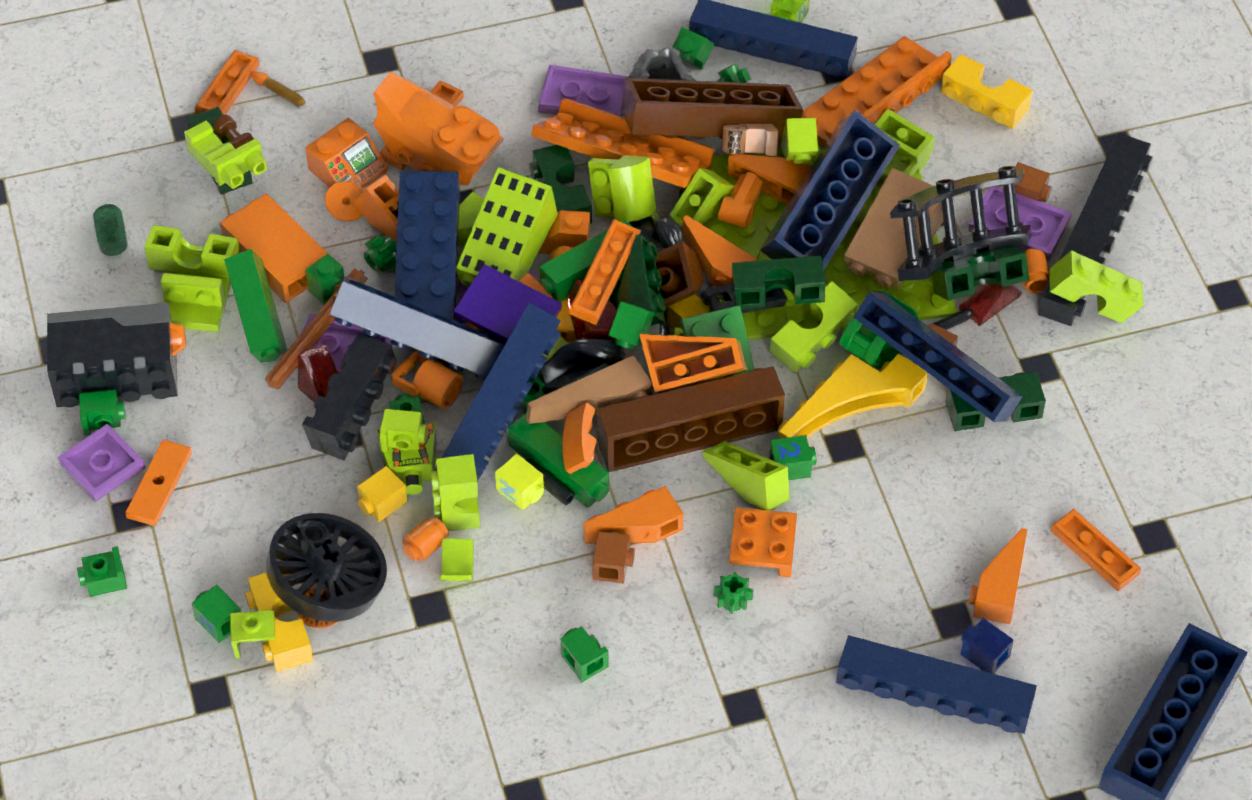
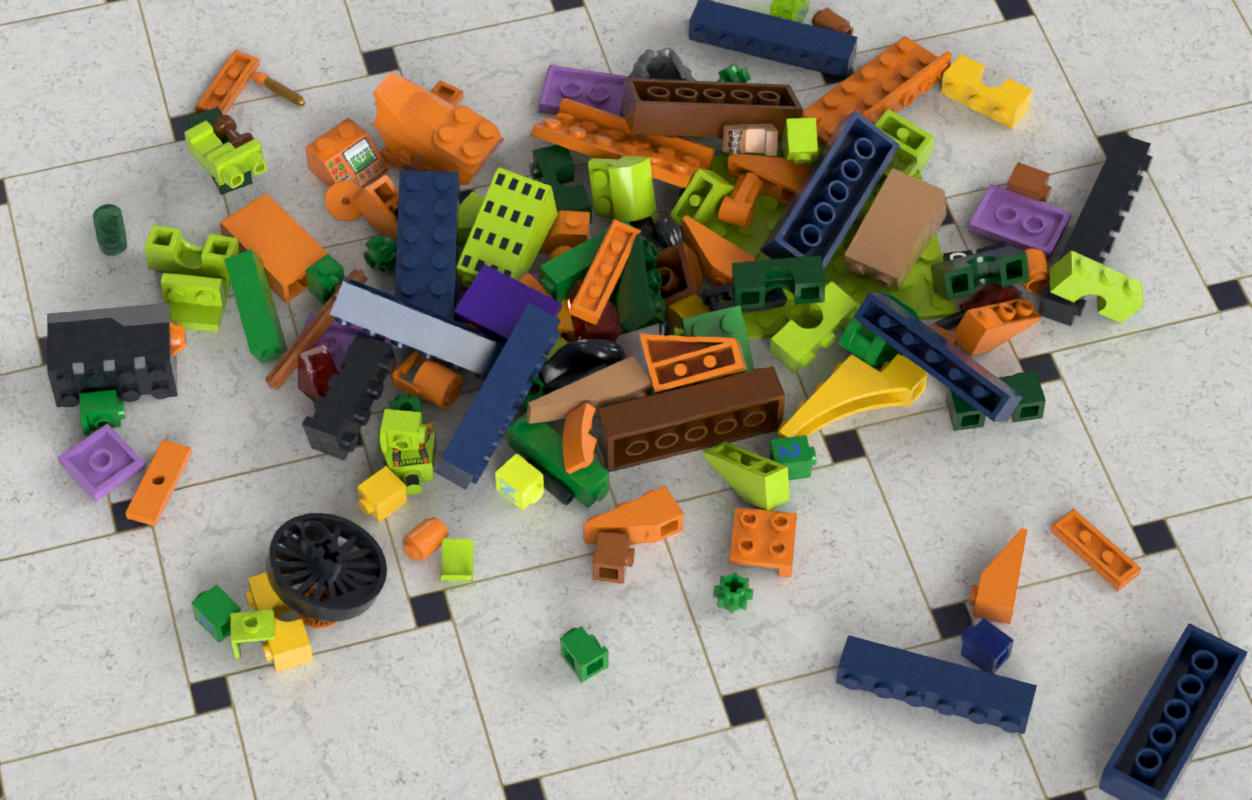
green brick [77,546,127,597] -> none
lime arch [431,454,480,531] -> none
green brick [609,301,655,350] -> none
green brick [672,27,715,69] -> none
black fence [890,166,1032,281] -> none
none -> dark orange brick [812,8,854,35]
none -> orange slope [954,298,1042,356]

